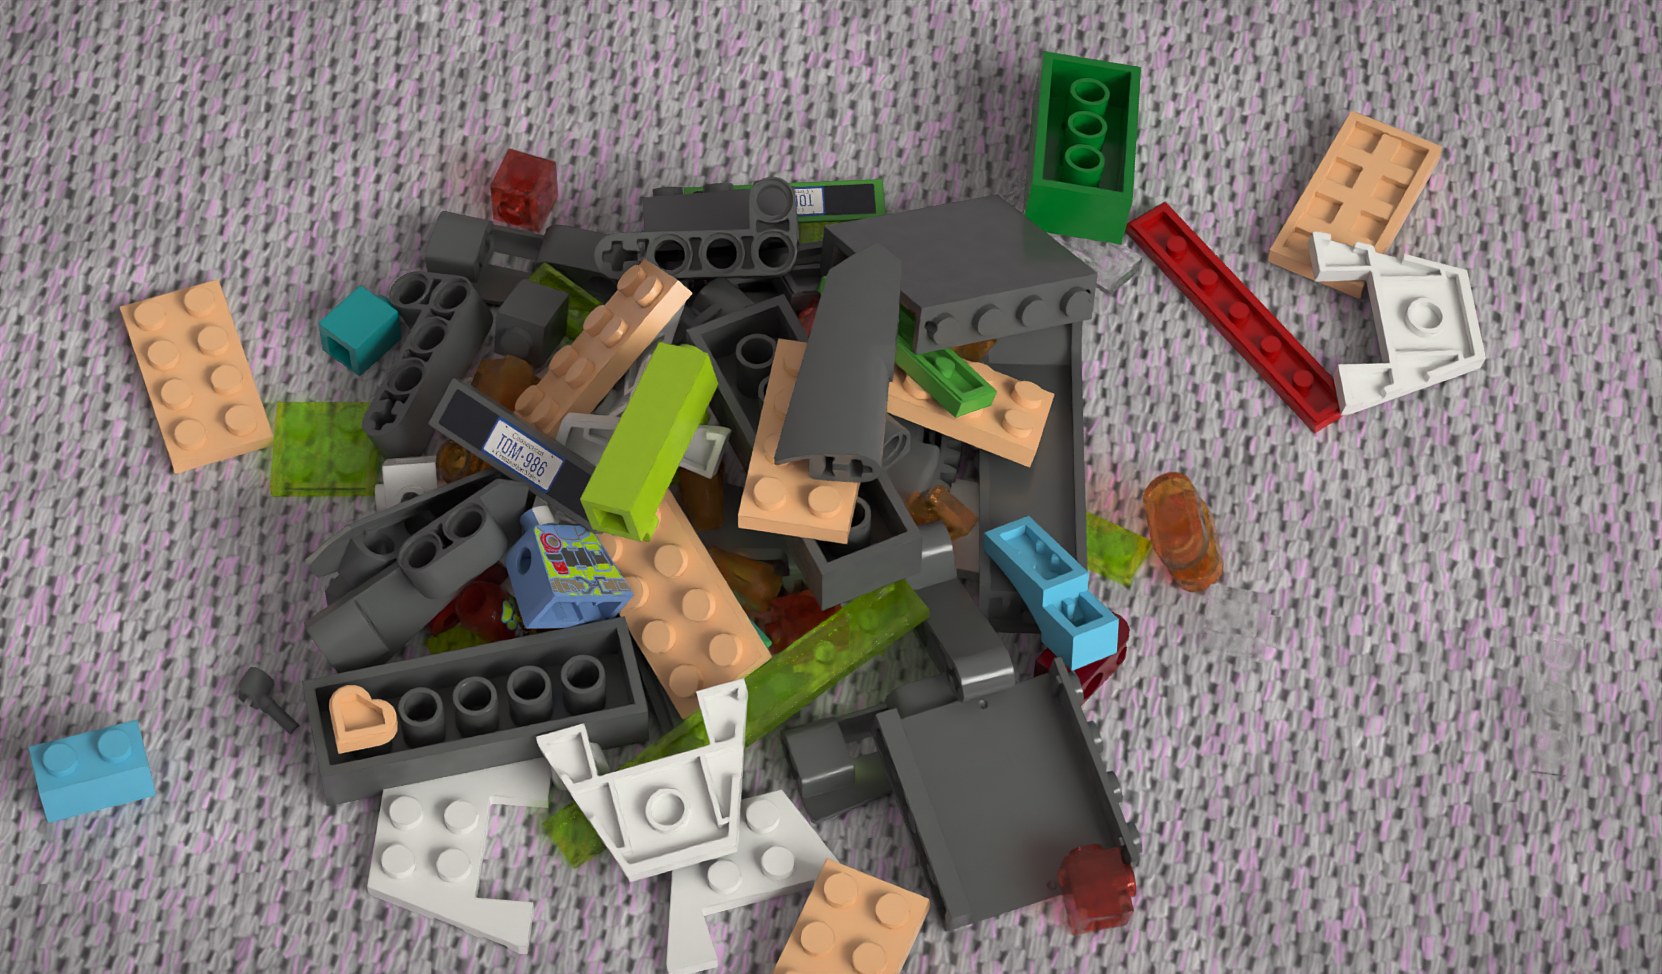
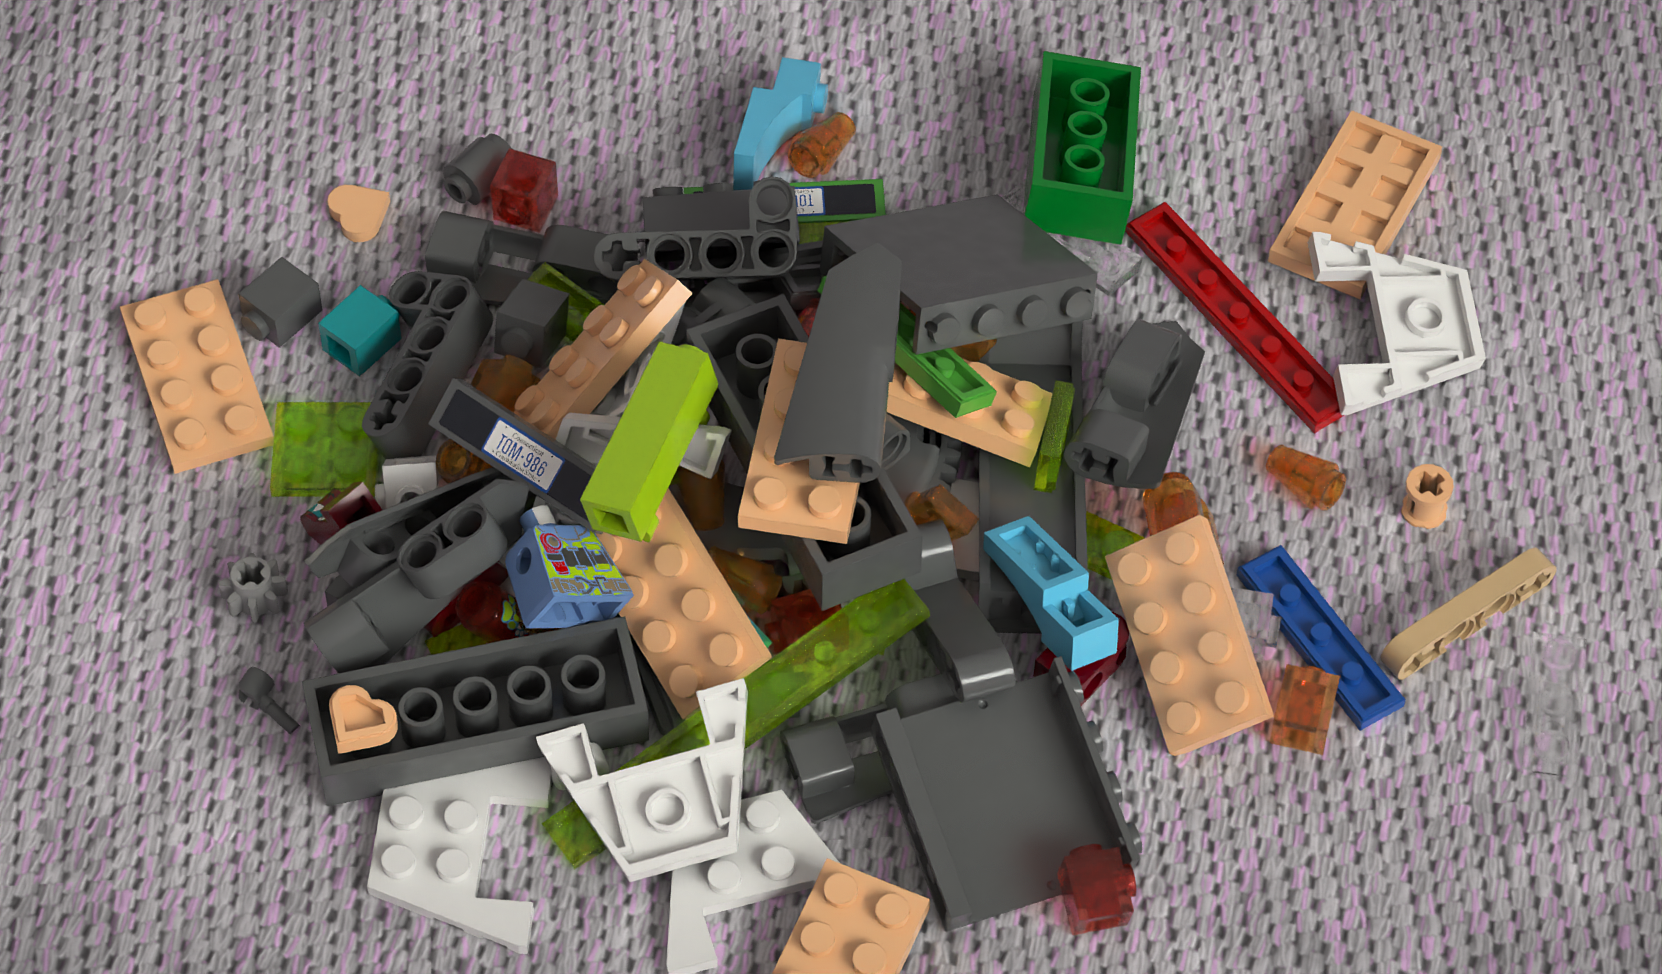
medium azure brick [29,720,156,823] -> none
none -> light grey gear [219,553,288,623]
none -> dark grey brick [238,257,323,348]
none -> dark red leg [300,482,382,545]
none -> light nougat tile [327,184,391,242]
none -> dark grey brick [443,134,517,205]
none -> medium azure slope [733,57,828,190]
none -> clear orange cone [787,112,856,178]
none -> clear neon green tile [1034,380,1075,493]
none -> dark grey panel [1064,319,1205,489]
none -> light nougat plate [1105,515,1274,756]
none -> blue tile [1236,545,1406,731]
none -> clear orange cone [1266,444,1346,511]
none -> clear orange brick [1270,664,1340,755]
none -> tan beam [1380,547,1556,680]
none -> light nougat bush [1401,464,1454,529]

